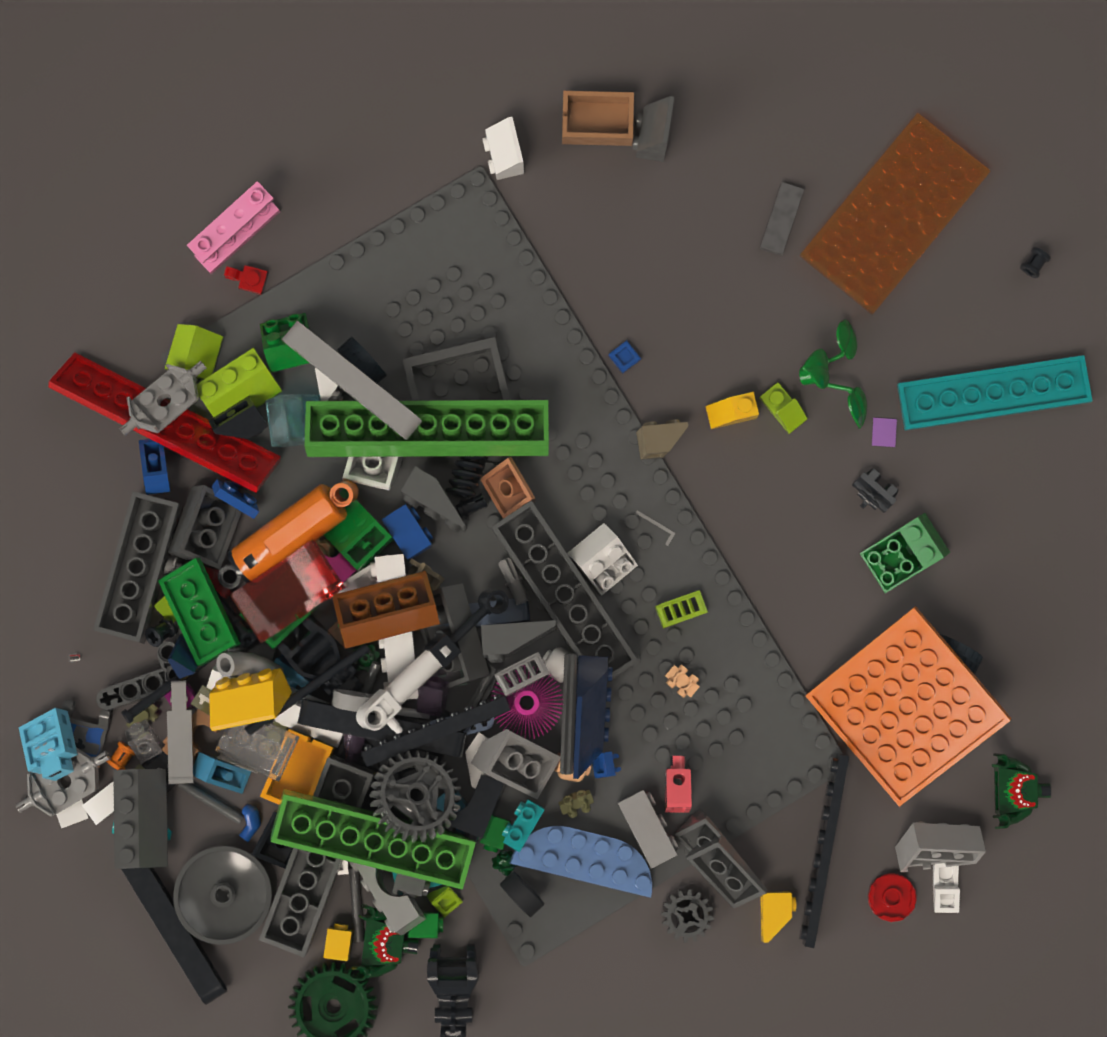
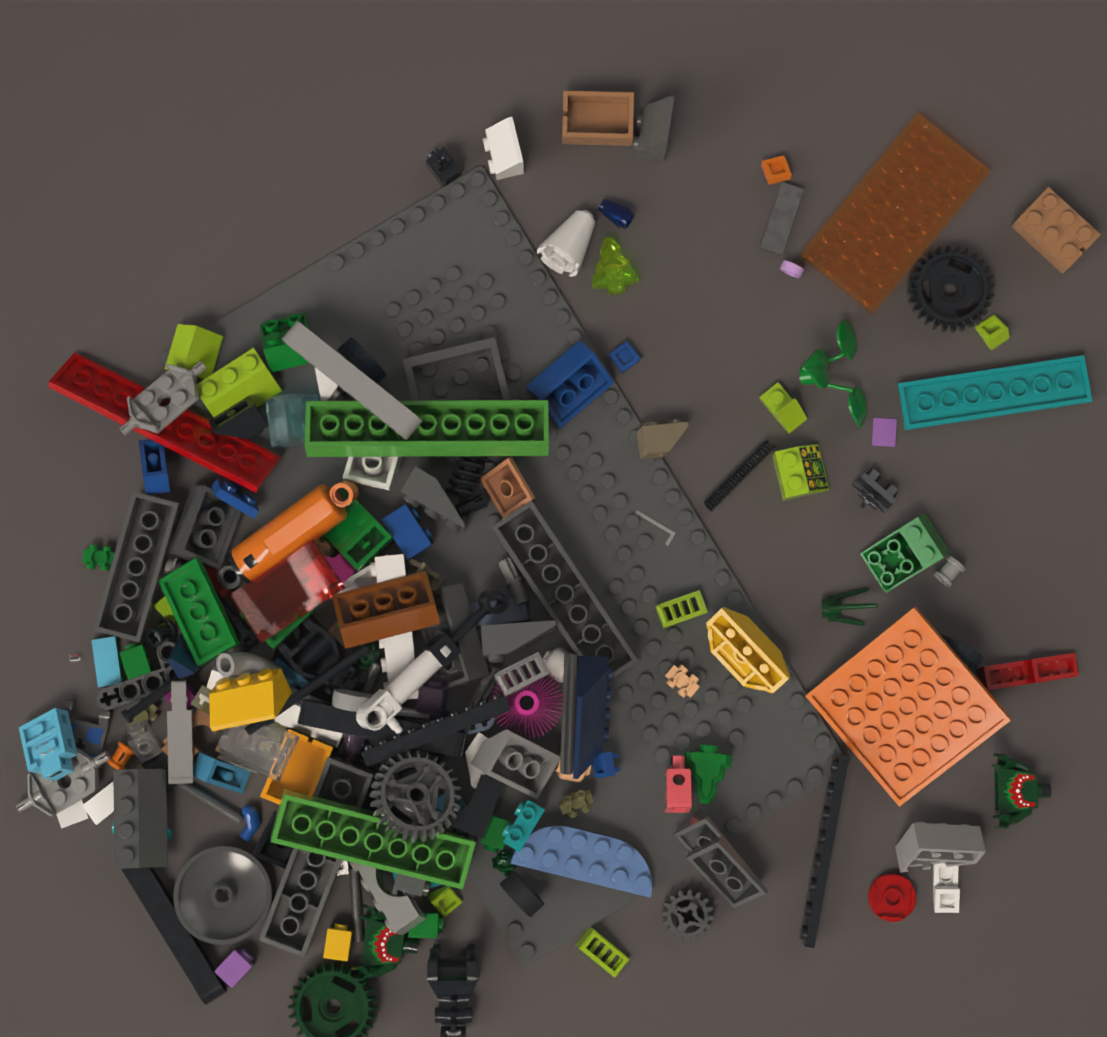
bright pink fence [187,181,280,274] -> none
red plate [224,265,268,295] -> none
white slope [567,523,638,596] -> none
light grey brick [617,789,679,869] -> none
yellow slope [705,392,759,429] -> none
yellow slope [760,891,796,943] -> none
black bush [1020,247,1051,278] -> none
none -> green piece [82,545,115,571]
none -> medium azure tile [92,636,123,687]
none -> green brick [119,642,155,680]
none -> medium lavender brick [214,948,255,988]
none -> black brick [425,147,462,188]
none -> blue slope [526,340,614,428]
none -> white cone [537,210,595,277]
none -> lime slope [575,927,630,978]
none -> clear neon green rock [592,236,639,295]
none -> clear blue cone [598,199,635,229]
none -> green rock [684,745,732,804]
none -> black piece [704,440,776,512]
none -> yellow wedge [706,607,790,693]
none -> orange plate [761,155,792,185]
none -> lime slope [772,444,829,501]
none -> lavender tile [780,260,804,278]
none -> dark green plant [821,587,878,626]
none -> black gear [907,245,995,333]
none -> light grey bush [934,556,965,588]
none -> lime slope [975,314,1010,350]
none -> red slope [976,653,1079,690]
none -> medium nougat piece [1011,187,1101,274]

